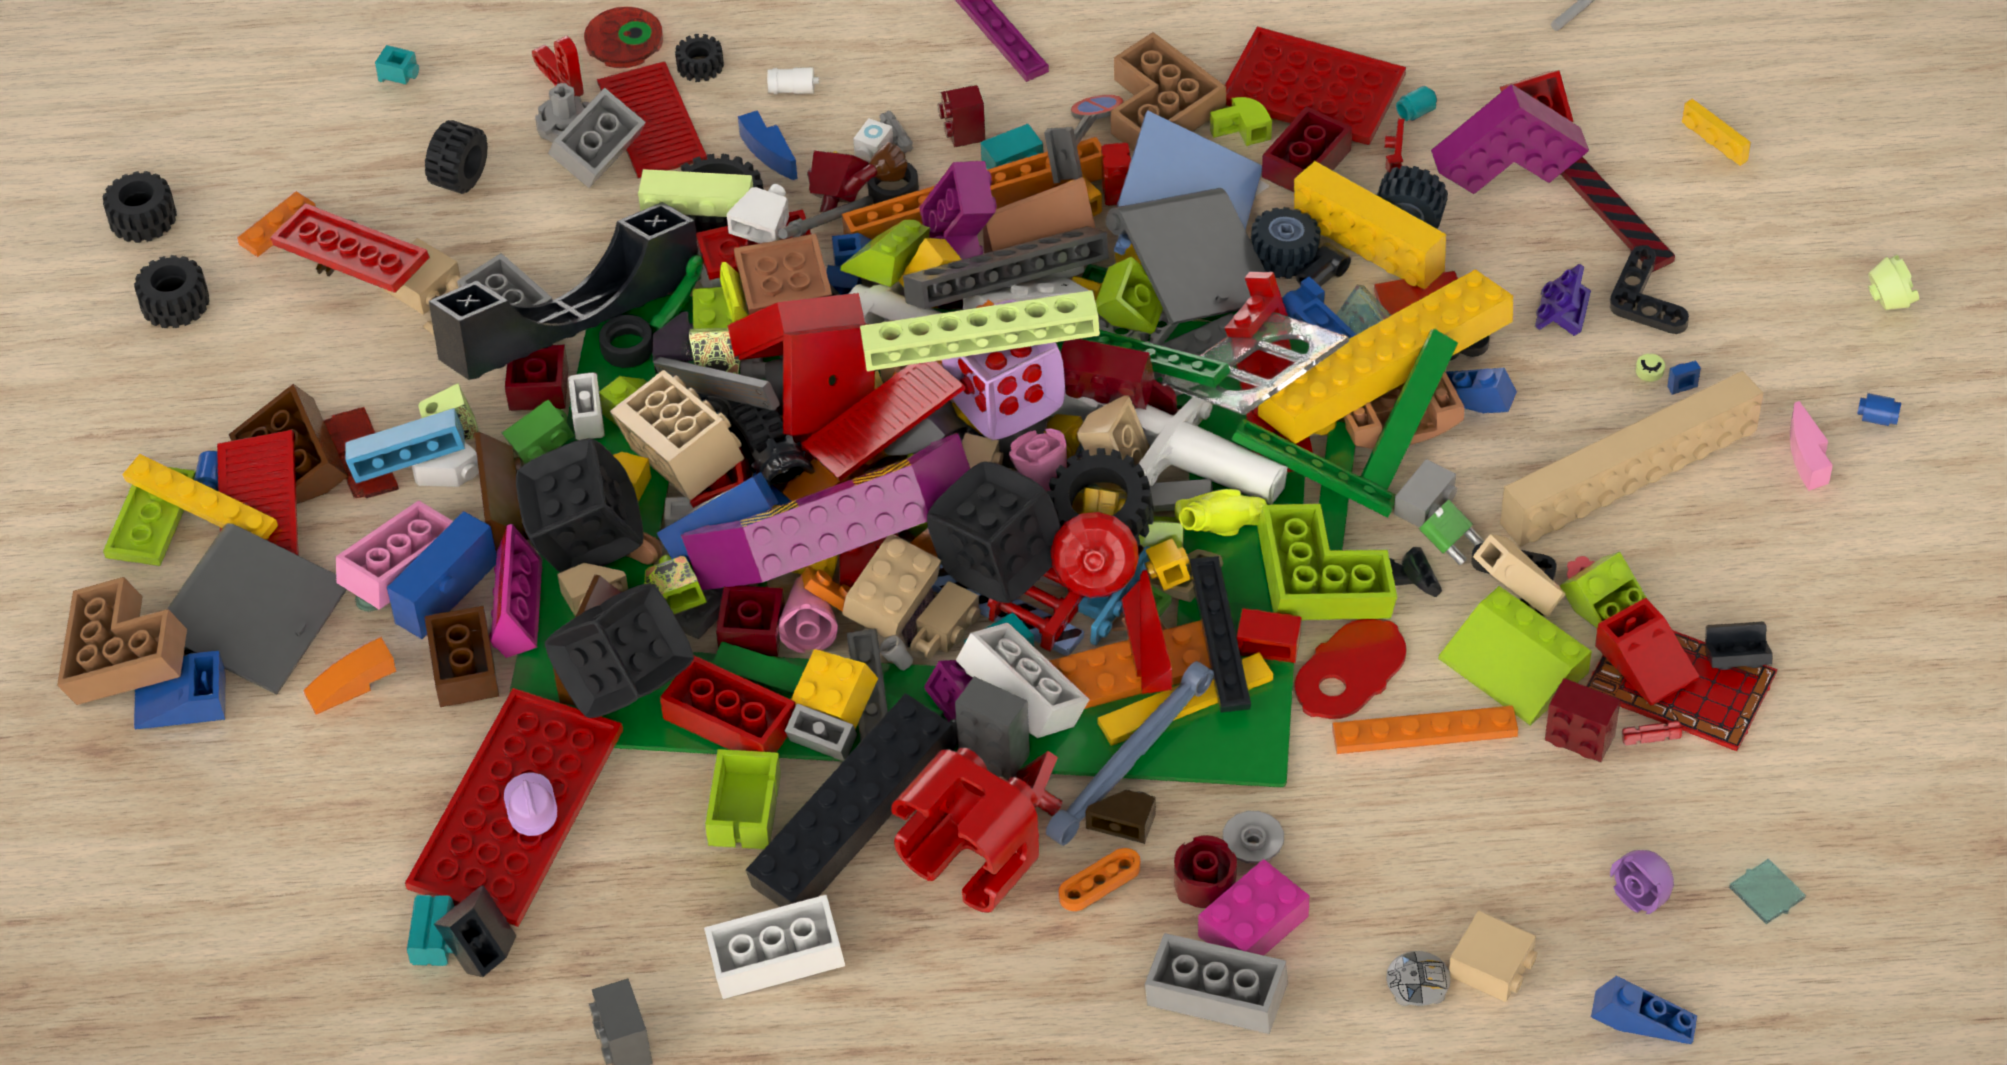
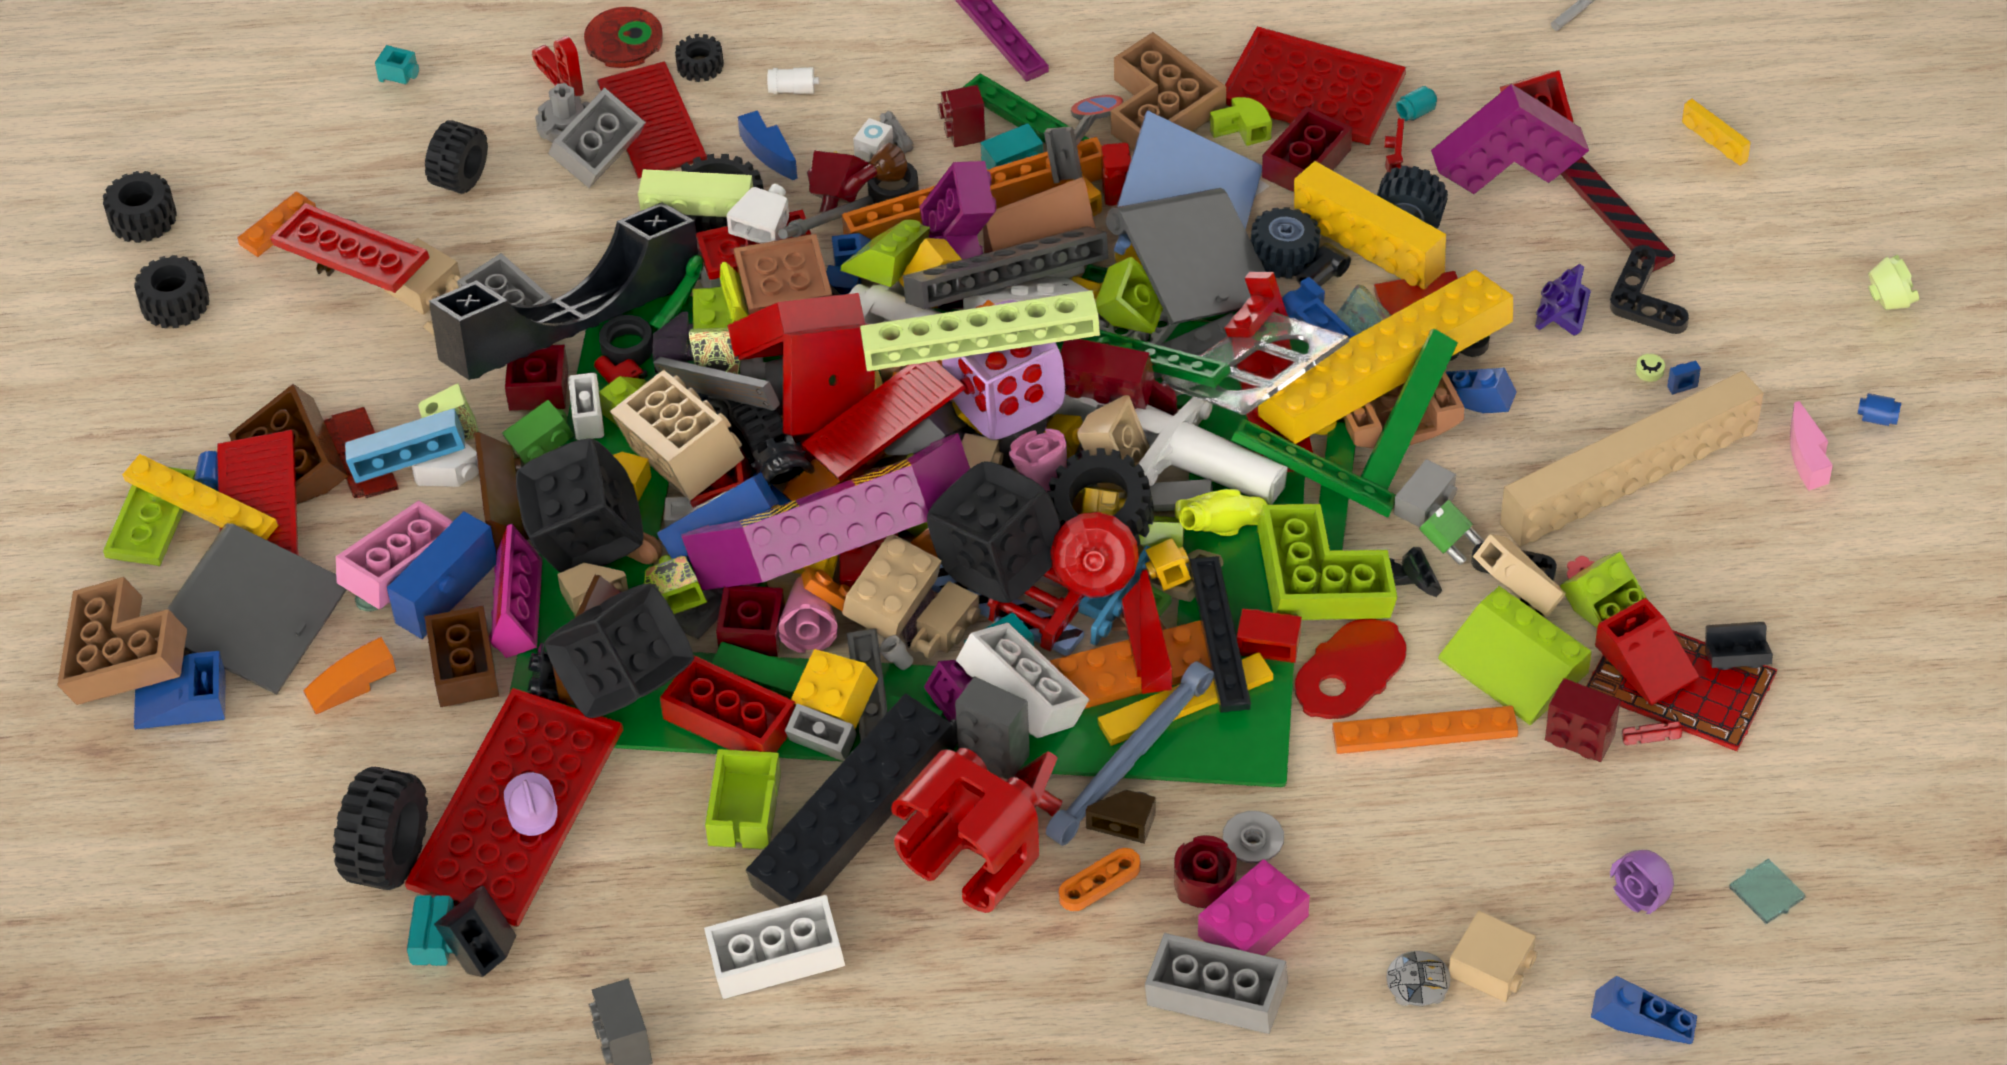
none -> black tyre [333,766,428,890]
none -> black hinge [527,642,559,702]
none -> red piece [594,356,648,384]
none -> green tile [962,73,1090,144]

